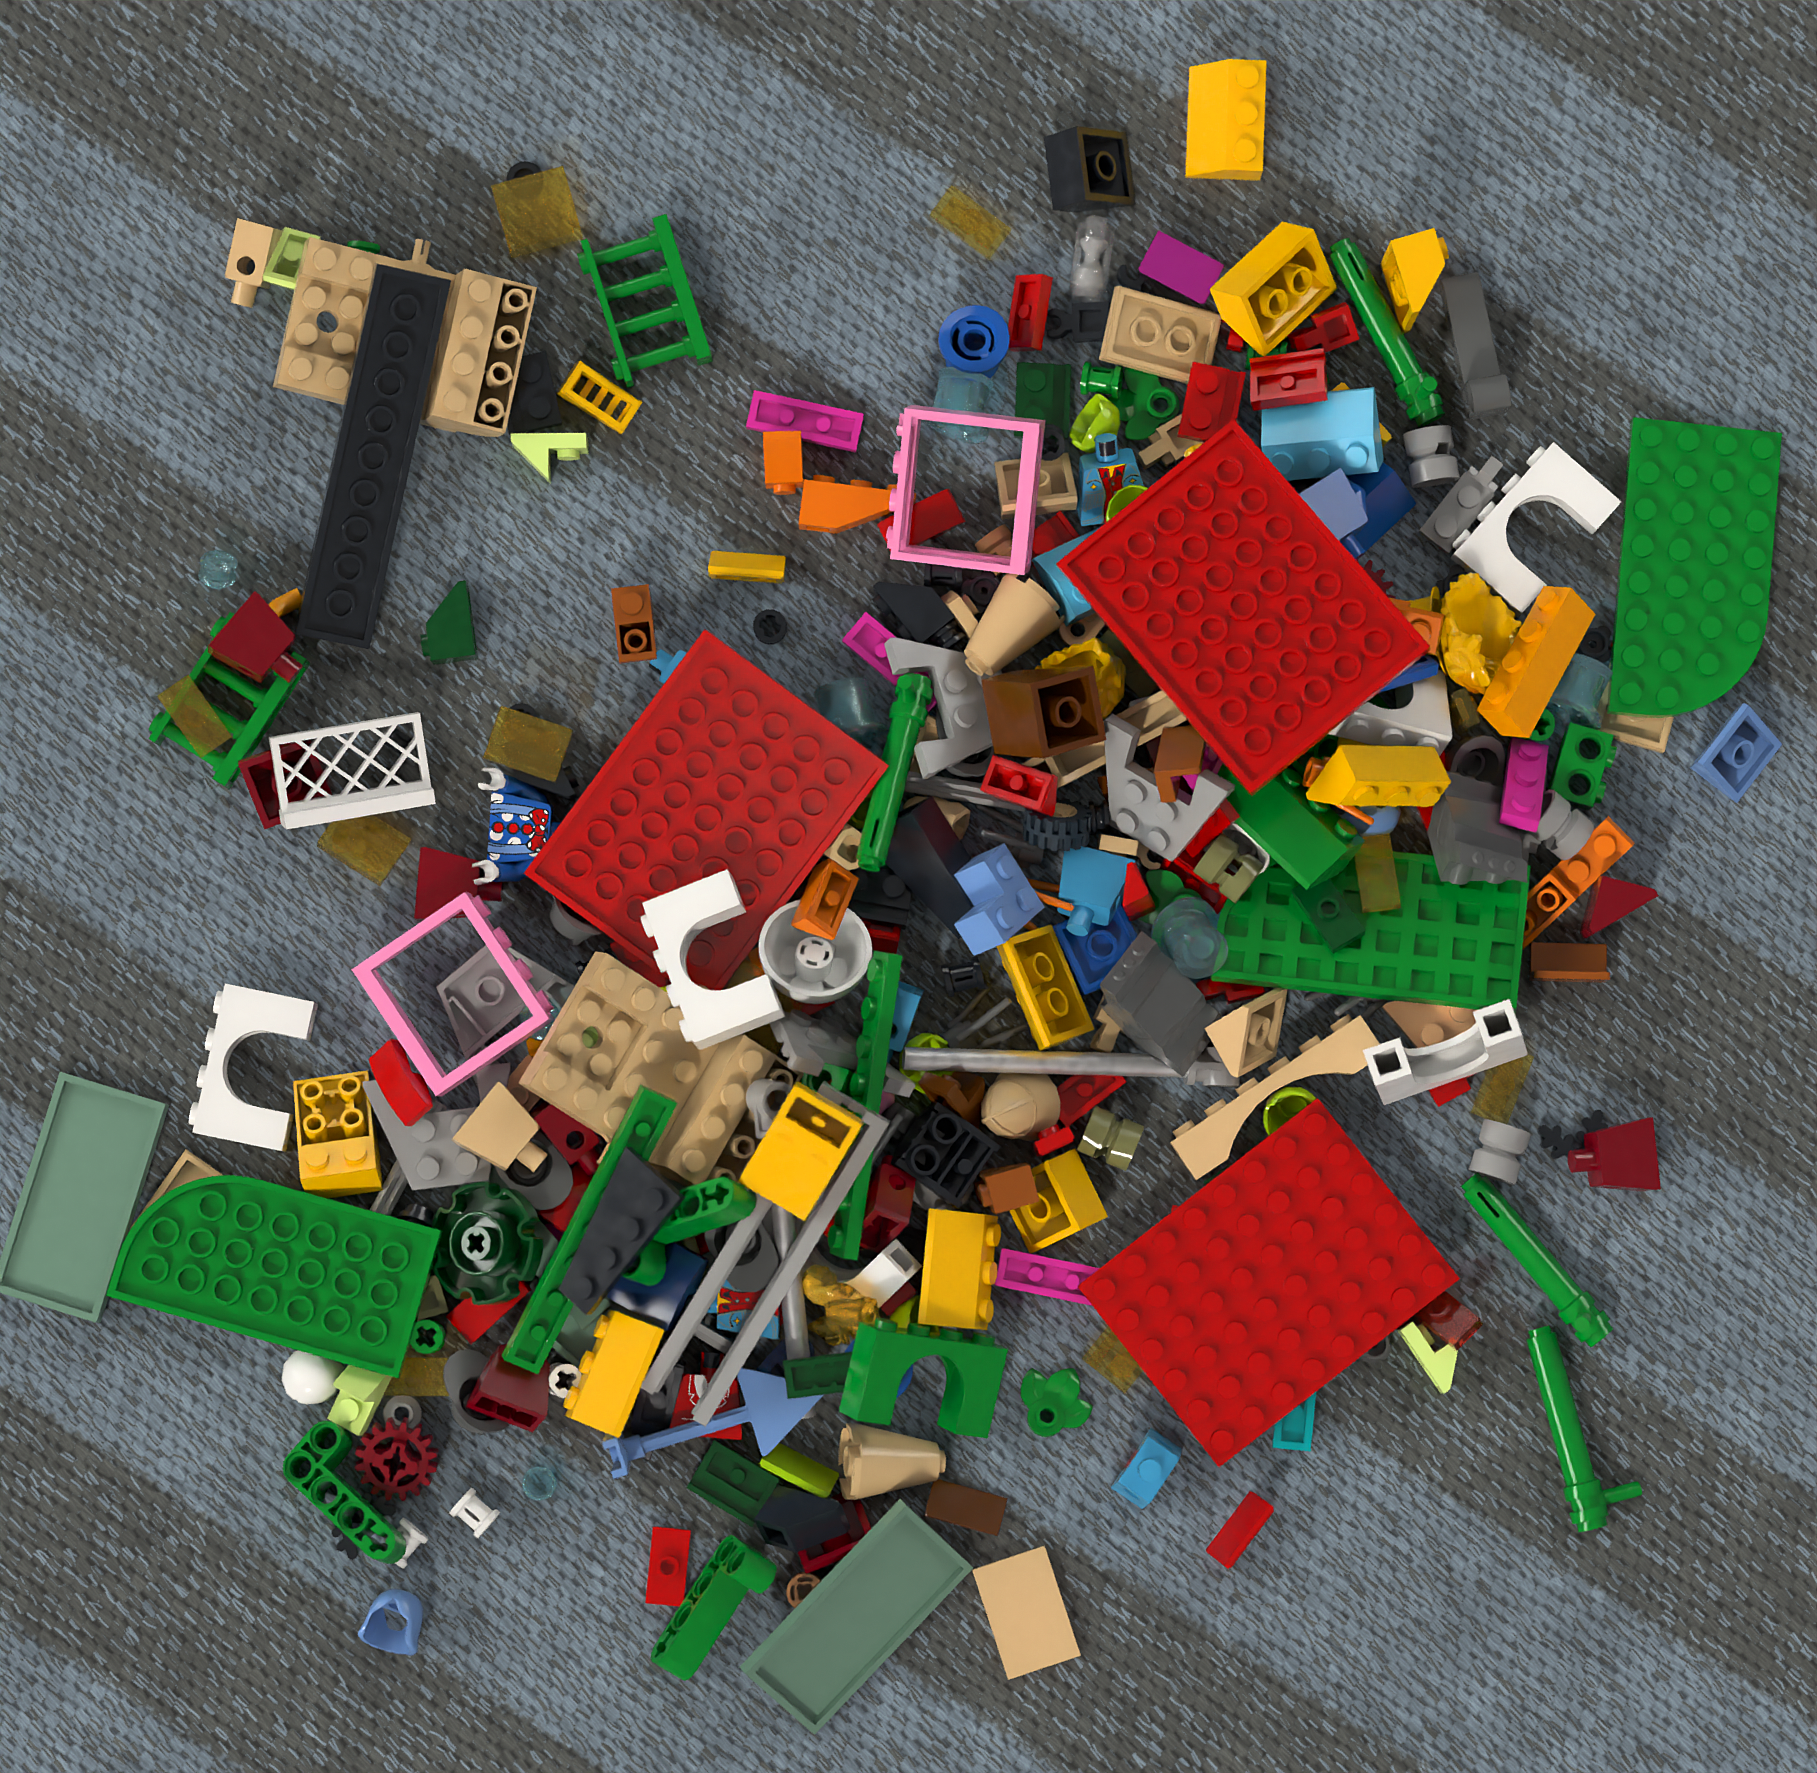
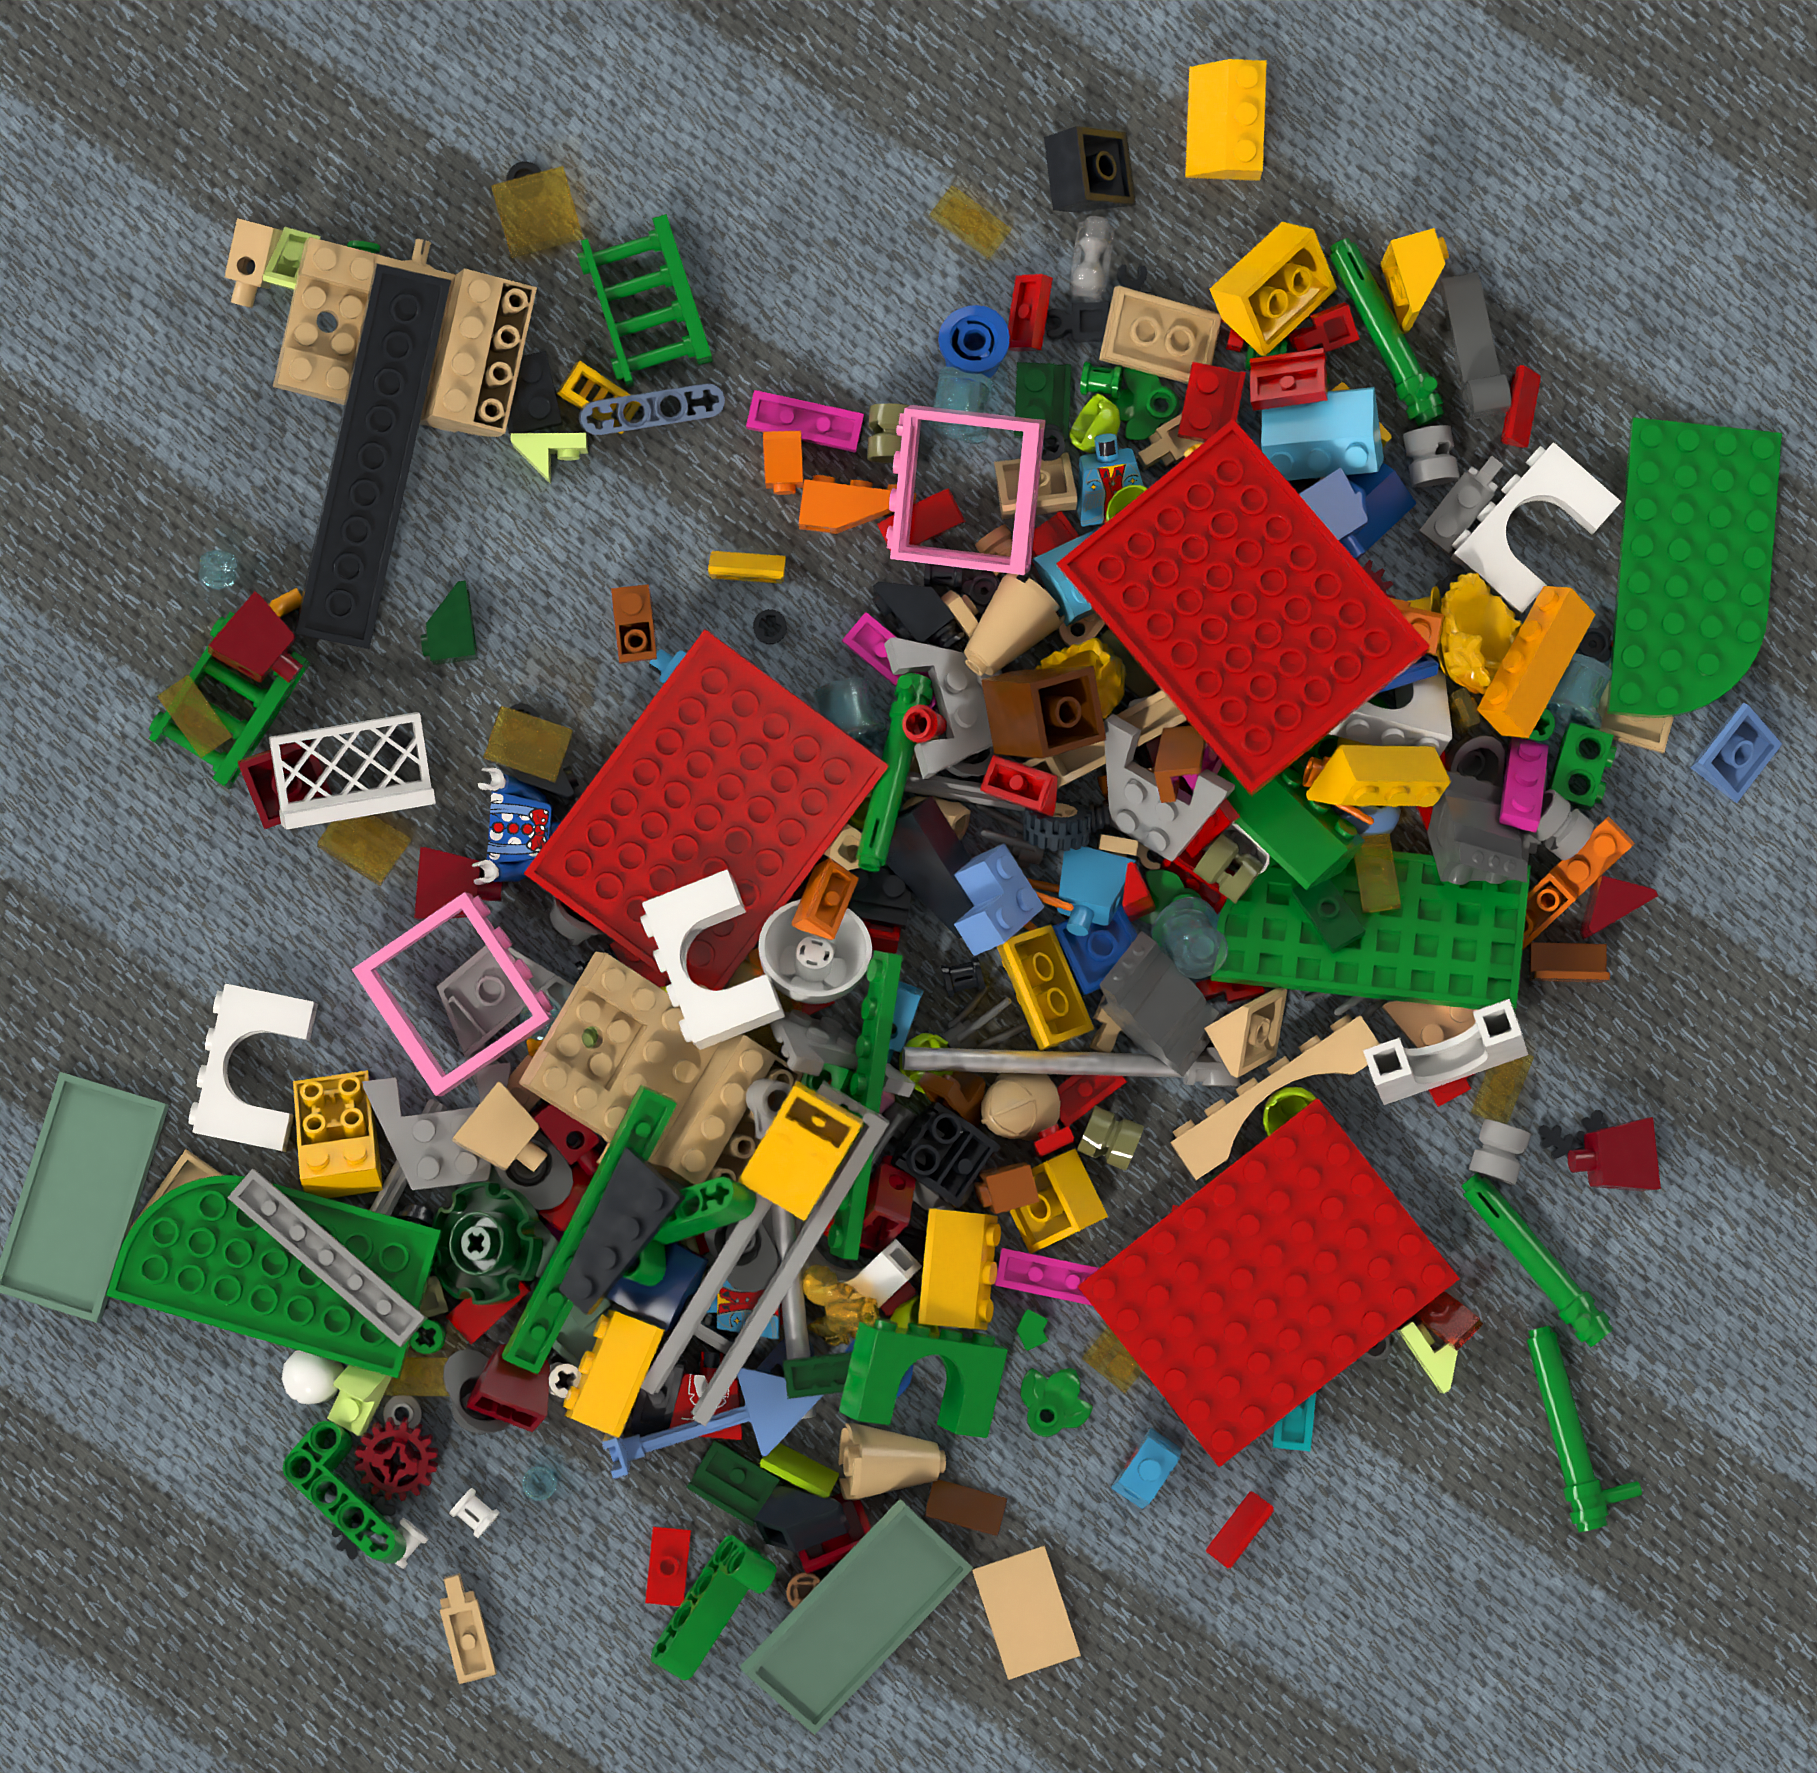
medium blue hair [358,1589,423,1656] -> none
red slope [368,1039,433,1127] -> none
magenta panel [1139,230,1225,304] -> none
none -> light grey plate [228,1168,427,1347]
none -> tan hinge [440,1573,497,1684]
none -> sand blue beam [579,384,725,435]
none -> olive wheel [867,403,910,463]
none -> red cone [902,705,947,743]
none -> green piece [1016,1309,1048,1351]
none -> red slope [1501,365,1541,448]

